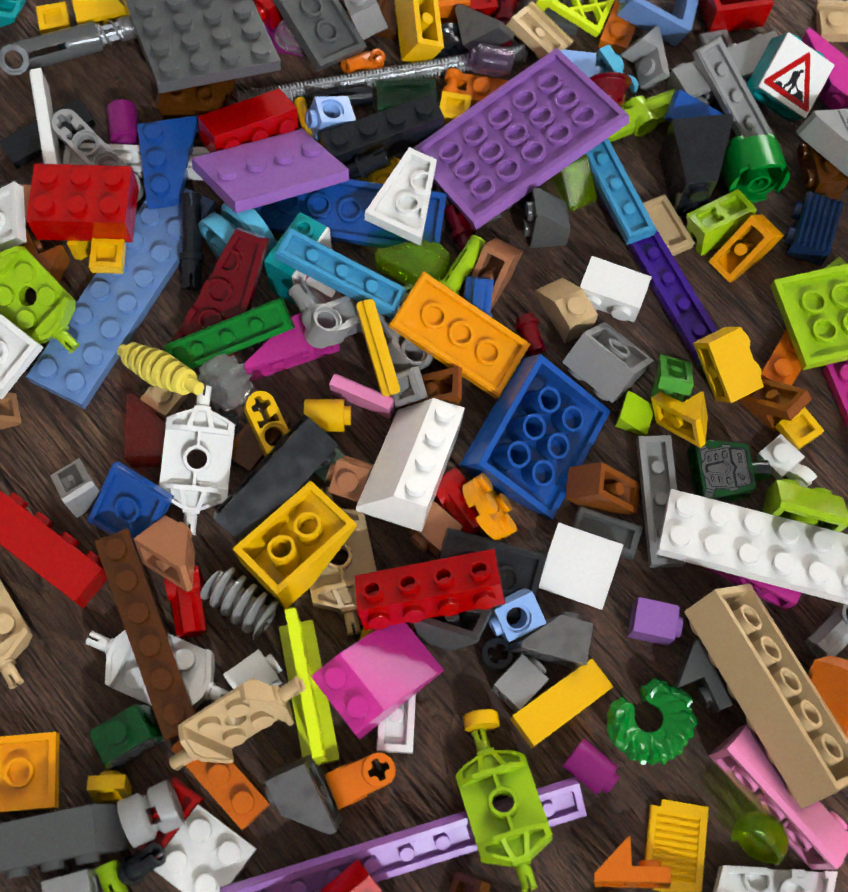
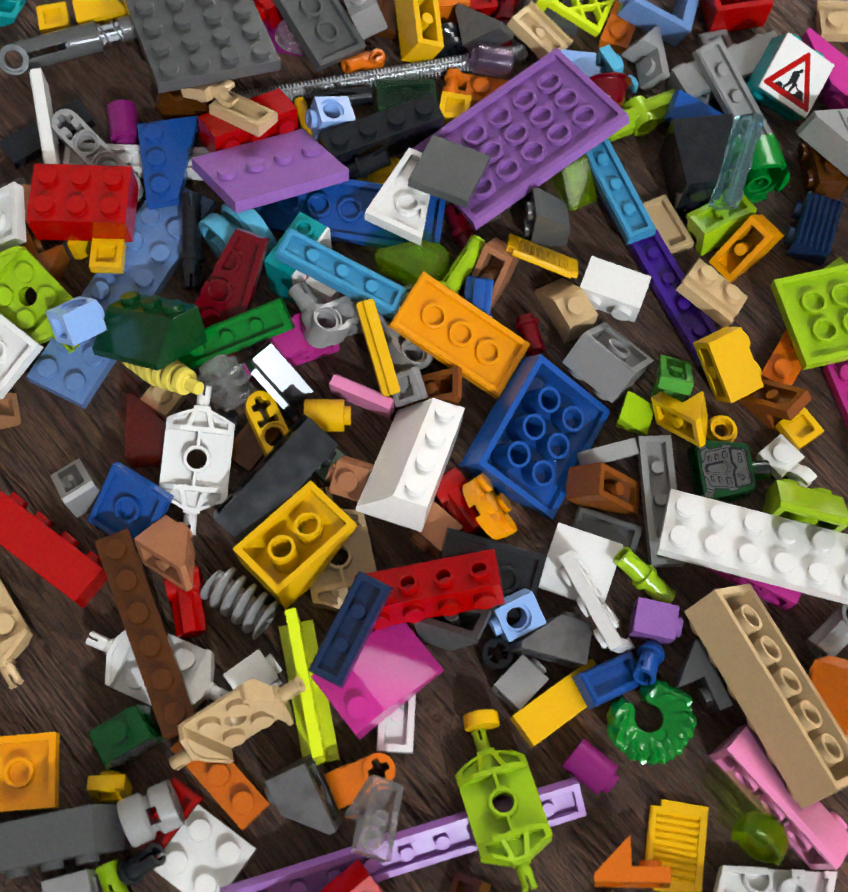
none -> light blue brick [46,296,107,346]
none -> dark green slope [92,291,207,371]
none -> tan plate [181,80,239,107]
none -> tan tile [209,91,278,137]
none -> panel [245,340,313,419]
none -> dark blue tile [308,571,393,688]
none -> clear slope [345,775,404,862]
none -> dark grey tile [408,135,490,208]
none -> yellow window [506,233,579,279]
none -> white wing [559,550,635,654]
none -> blue tile [572,651,641,710]
none -> light grey beam [576,438,640,465]
none -> lime pin [613,546,676,604]
none -> blue pin [633,640,665,686]
none -> tan plate [676,258,748,328]
none -> yellow plate [706,415,738,442]
none -> clear light blue plate [709,112,765,210]

